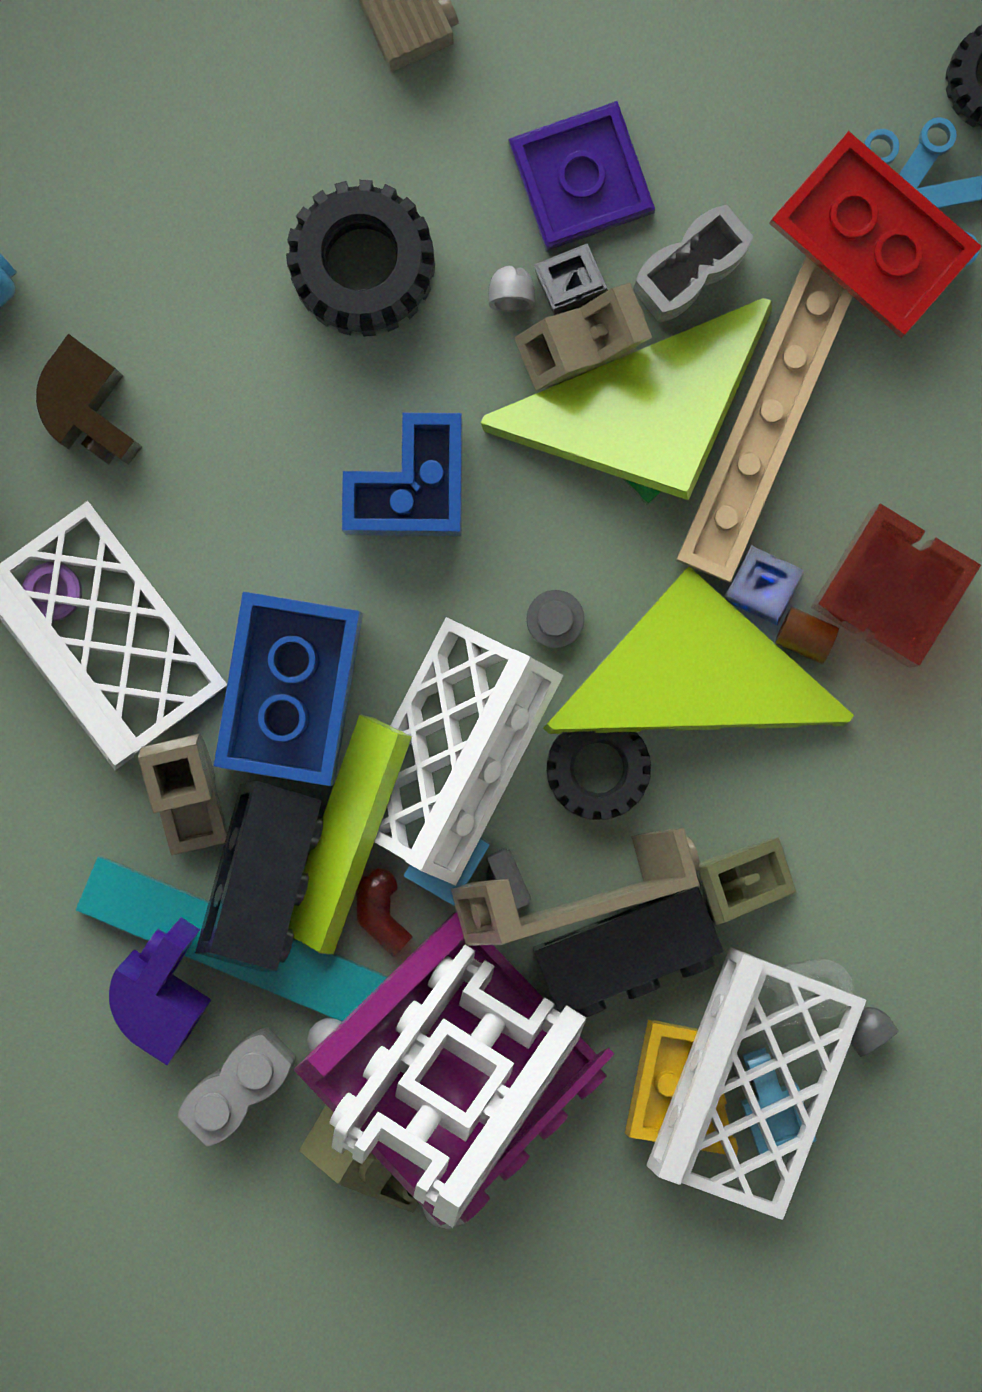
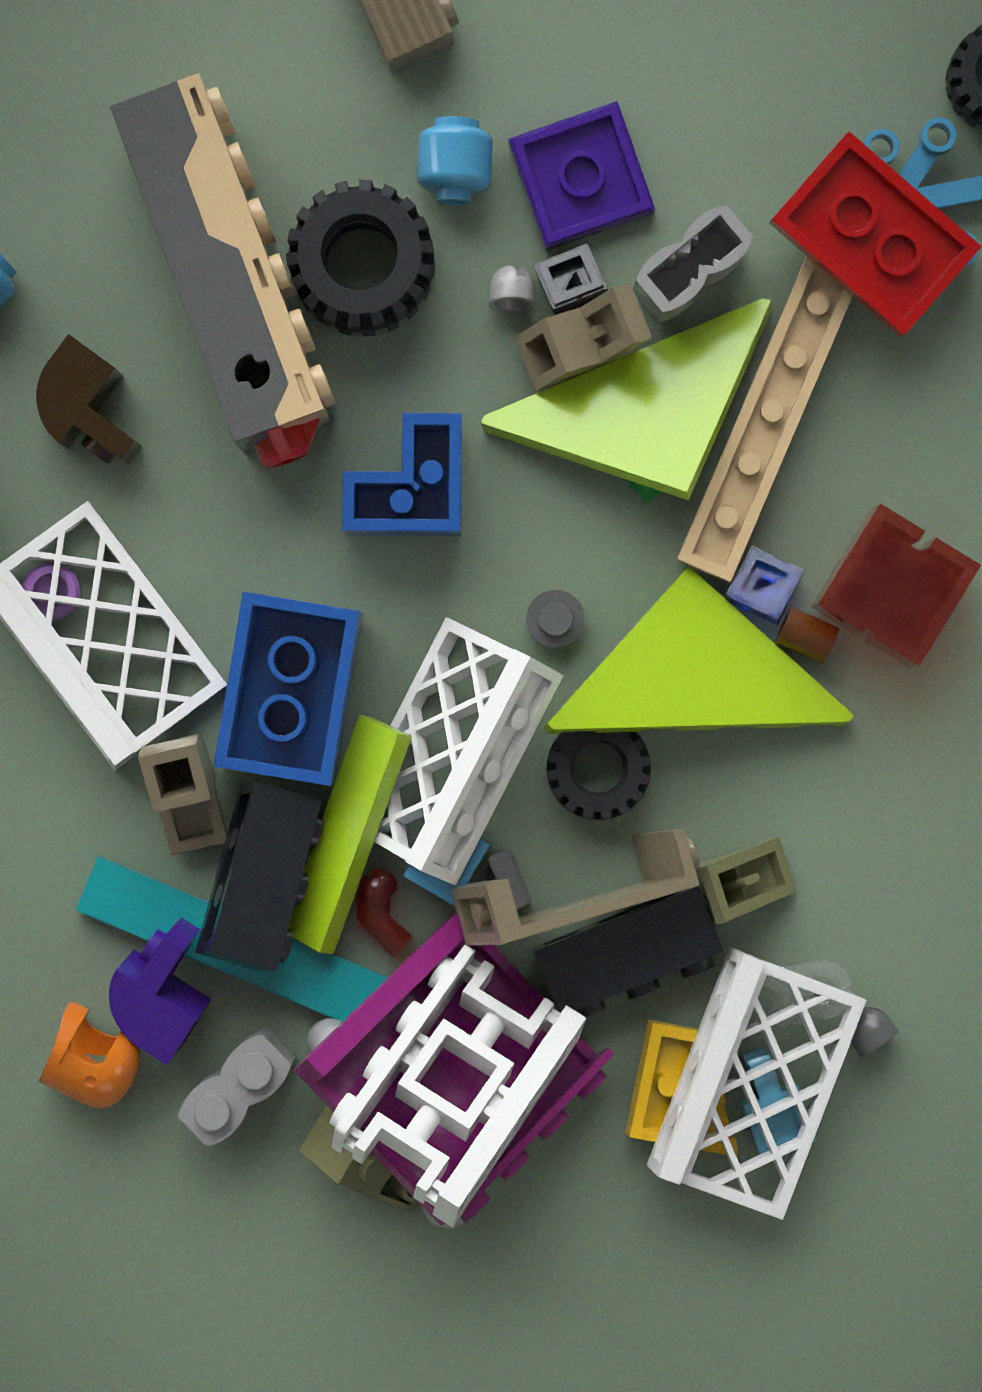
none -> orange helmet [39,1001,141,1109]
none -> piece [110,73,336,469]
none -> dark azure head [417,116,493,206]

